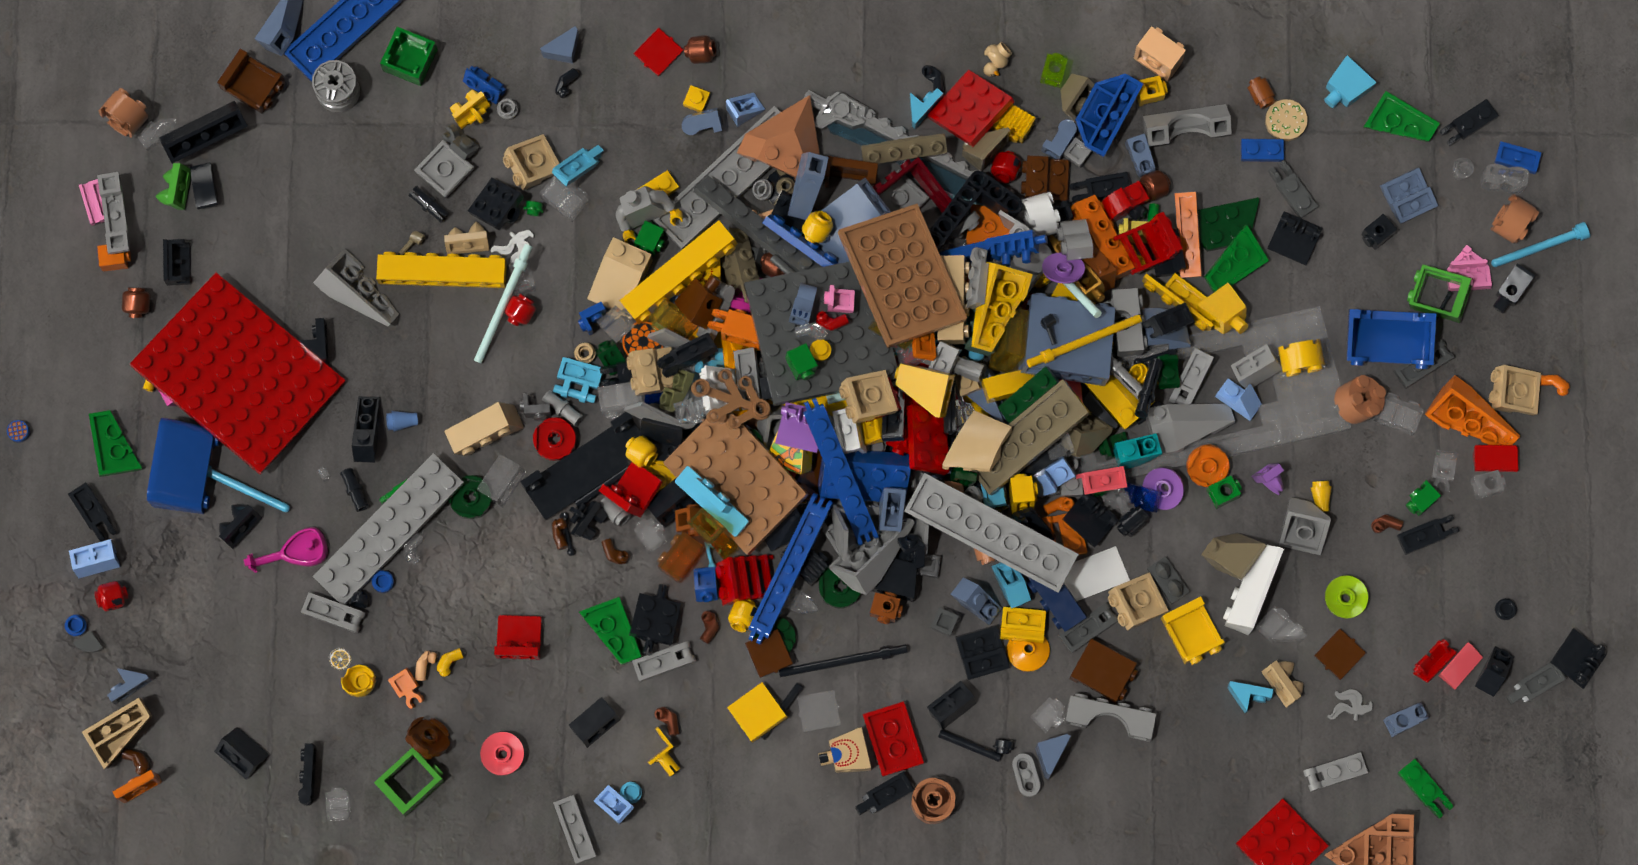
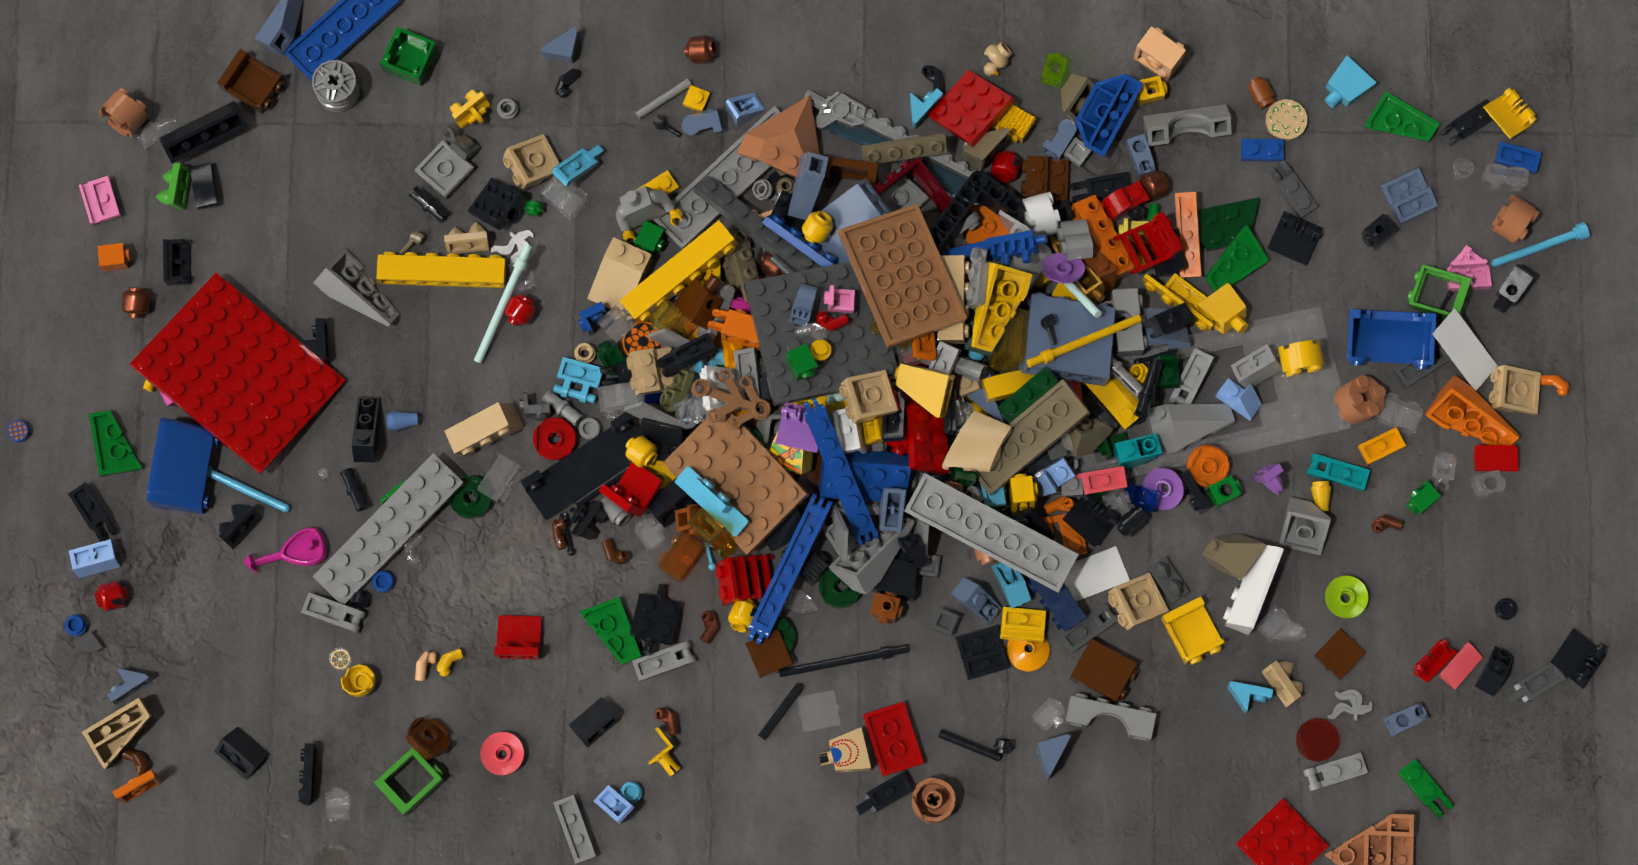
light grey slope [97,172,130,255] -> none
orange plate [388,667,424,709] -> none
blue hinge [463,66,506,104] -> none
red piece [633,28,684,77] -> none
blue bracket [693,567,718,602] -> none
yellow tile [727,682,788,743] -> none
black hinge [927,681,976,730] -> none
light grey plate [1012,754,1040,797] -> none
black hinge [1397,514,1460,555] -> none
none -> light grey tile [579,418,600,440]
none -> light grey bar [635,78,692,119]
none -> black hand [653,114,681,137]
none -> black plate [1180,470,1210,515]
none -> clear red tile [1295,718,1339,762]
none -> teal plate [1306,453,1370,491]
none -> light orange plate [1357,427,1406,466]
none -> white sticker [1433,308,1497,391]
none -> yellow hinge [1483,88,1537,139]

